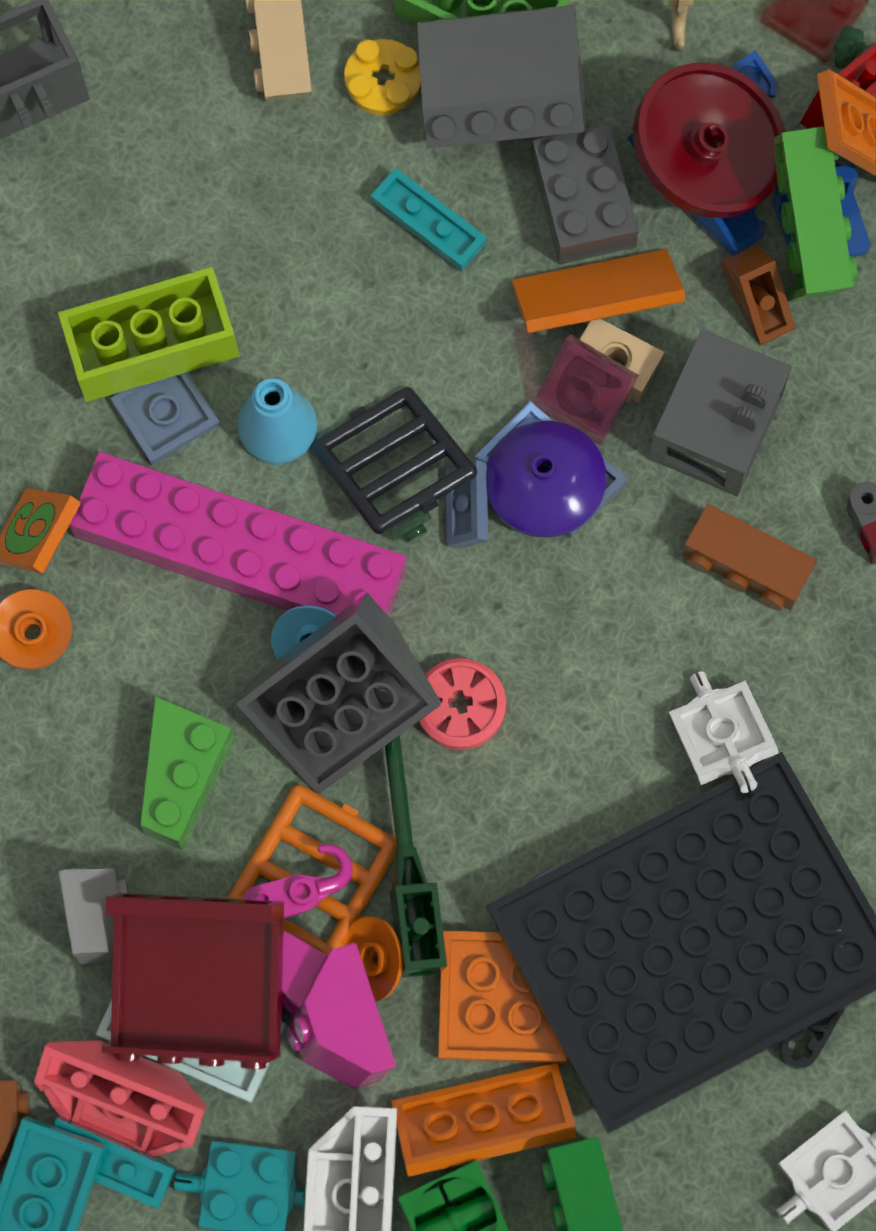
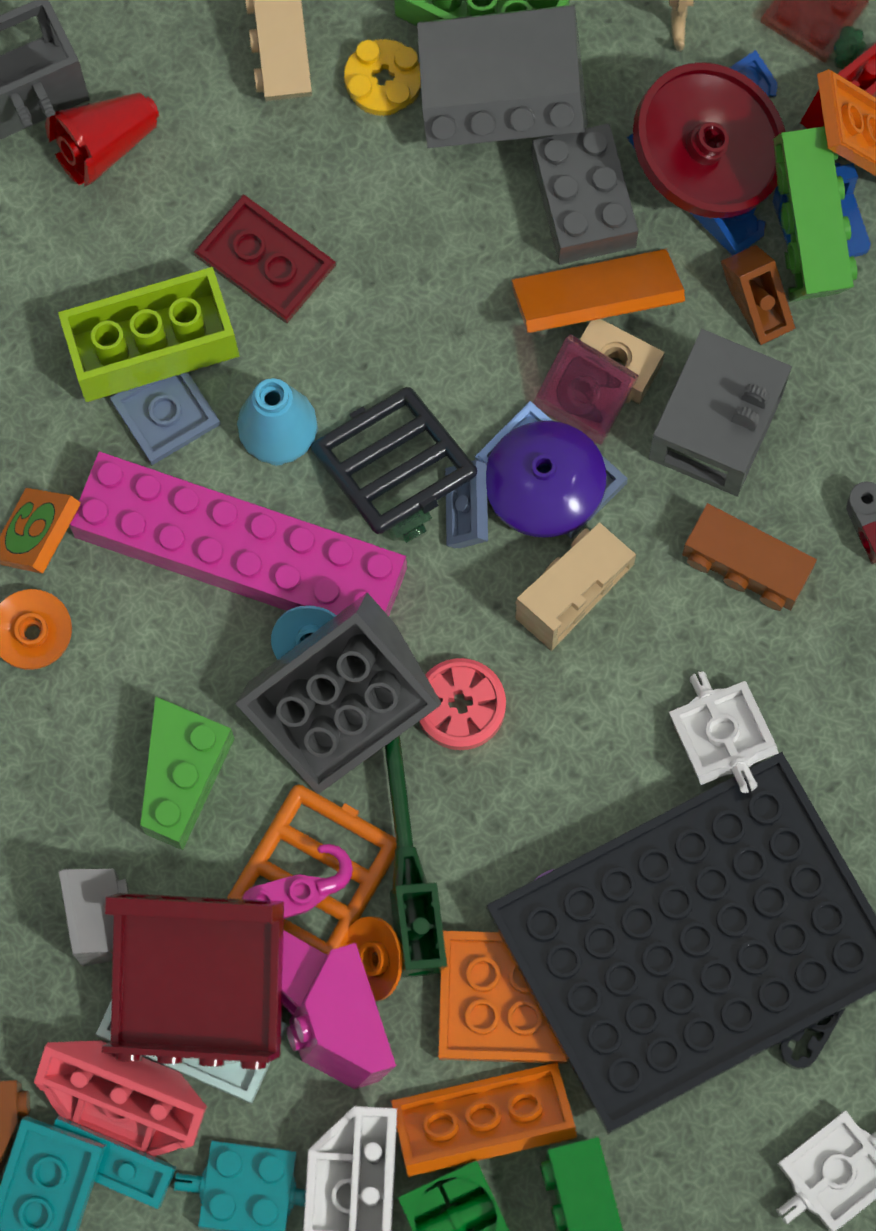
teal plate [370,168,487,272] -> none
none -> red cone [45,93,159,186]
none -> dark red tile [194,194,336,324]
none -> tan wedge [515,522,636,651]

